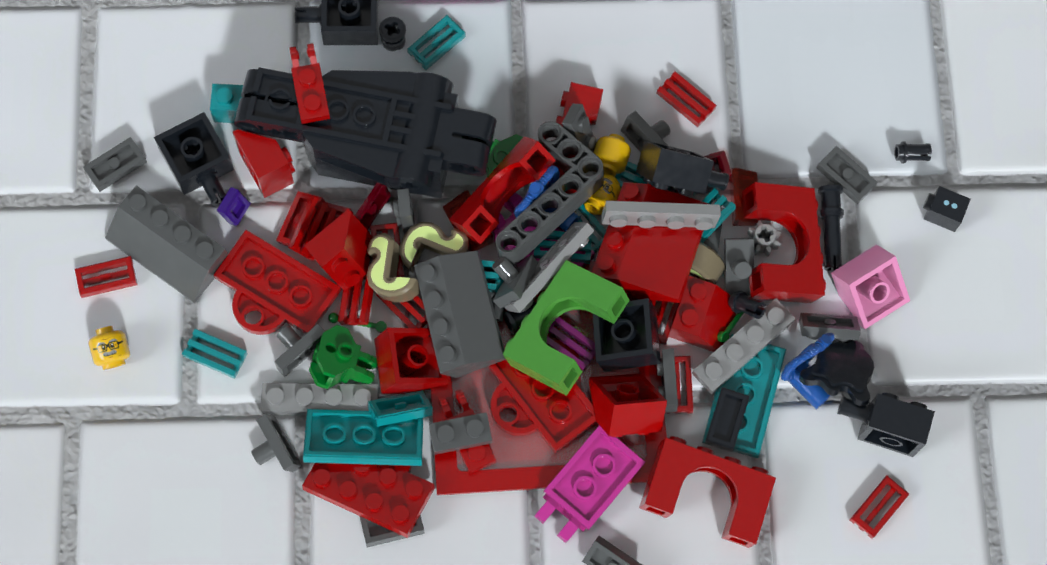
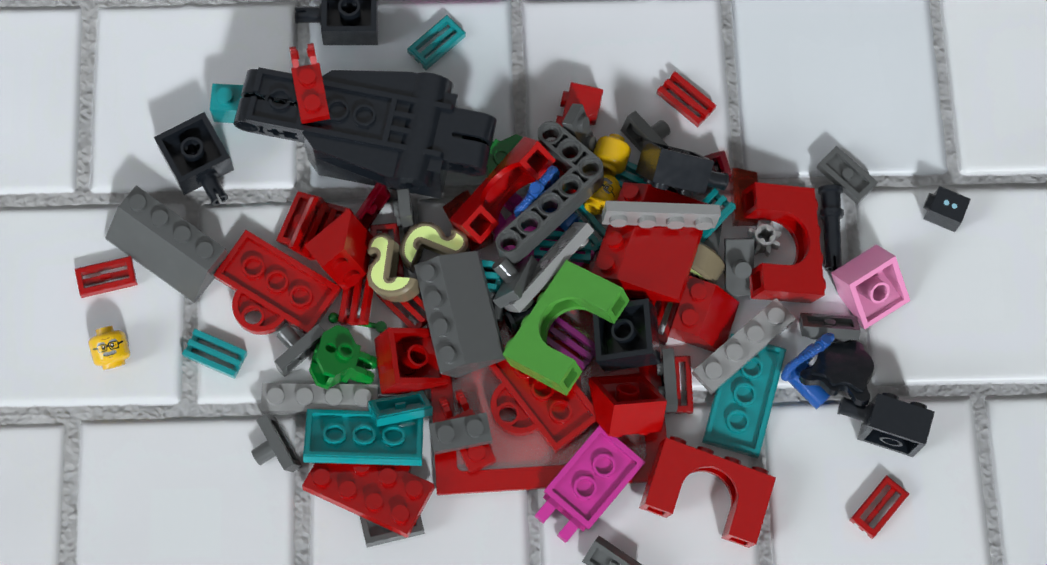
dark grey plate [83,137,147,192] -> none
dark purple tile [216,187,251,227] -> none
red slope [232,129,295,198] -> none
black bush [379,17,406,52] -> none
black tile [705,387,750,452] -> none
green hinge [717,312,744,343] -> none
black pin [728,291,766,319] -> none
black pin [894,141,932,164] -> none

